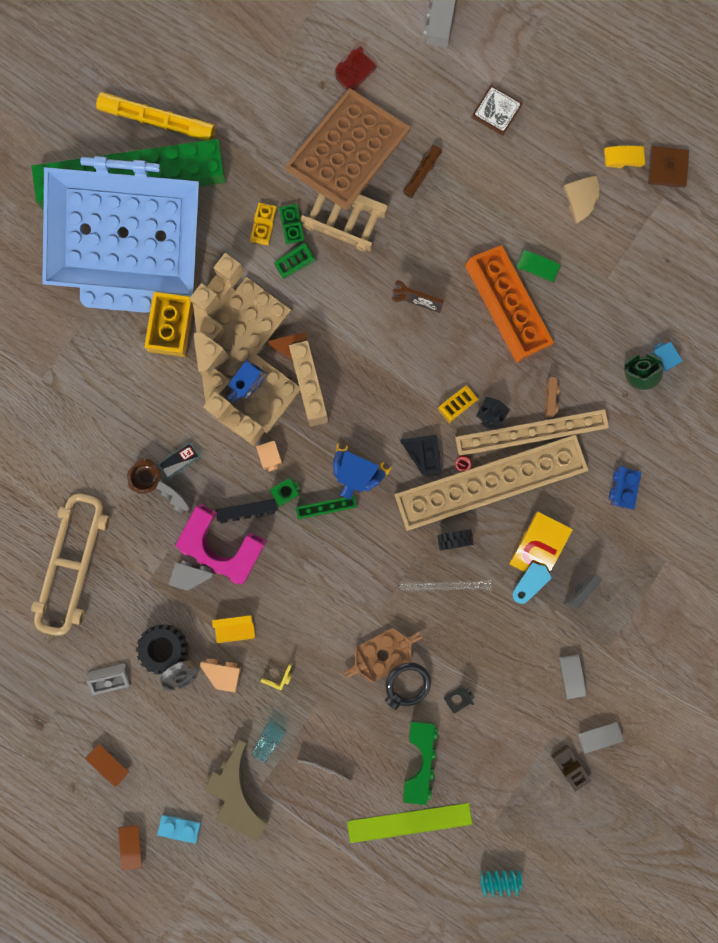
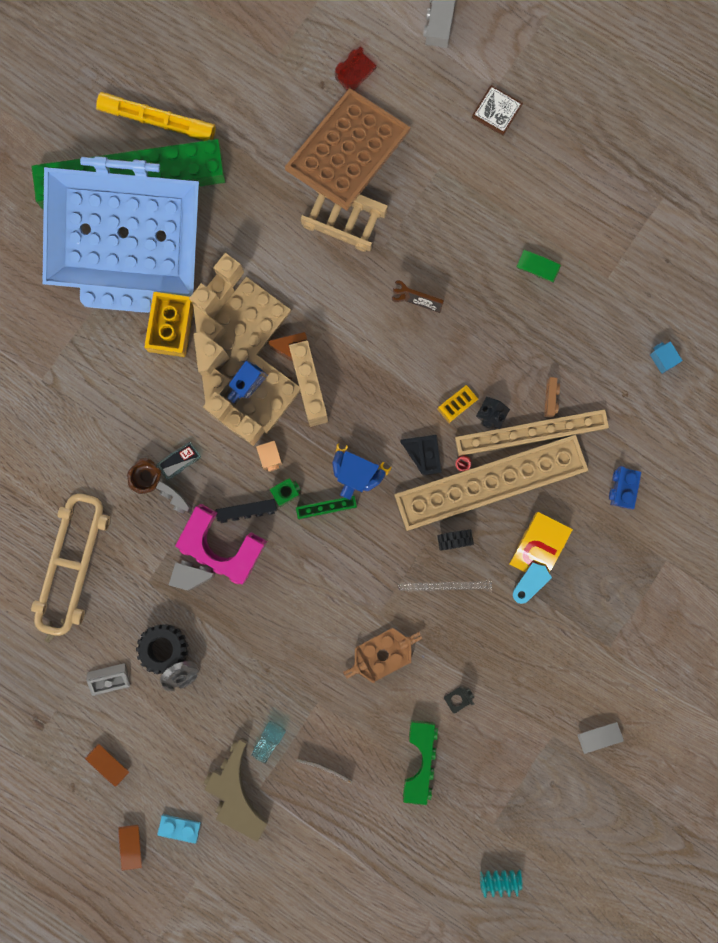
light nougat slope [200,658,241,692] -> none
yellow panel [212,615,255,643] -> none
yellow slope [250,203,277,246] -> none
light yellow bracket [261,664,293,690] -> none
green slope [274,243,317,279] -> none
green slope [279,204,304,244] -> none
lime sticker [347,803,472,843] -> none
black piece [385,662,431,710] -> none
reddish brown pin [402,145,442,198] -> none
orange arch [465,245,554,363] -> none
dark brown slope [551,745,591,792] -> none
light grey slope [559,654,586,699] -> none
tan brick [563,176,599,224] -> none
dark grey plate [564,575,602,609] -> none
yellow slope [604,146,645,168] -> none
dark green cylinder [624,354,664,390] -> none
reddish brown plate [648,146,689,188] -> none

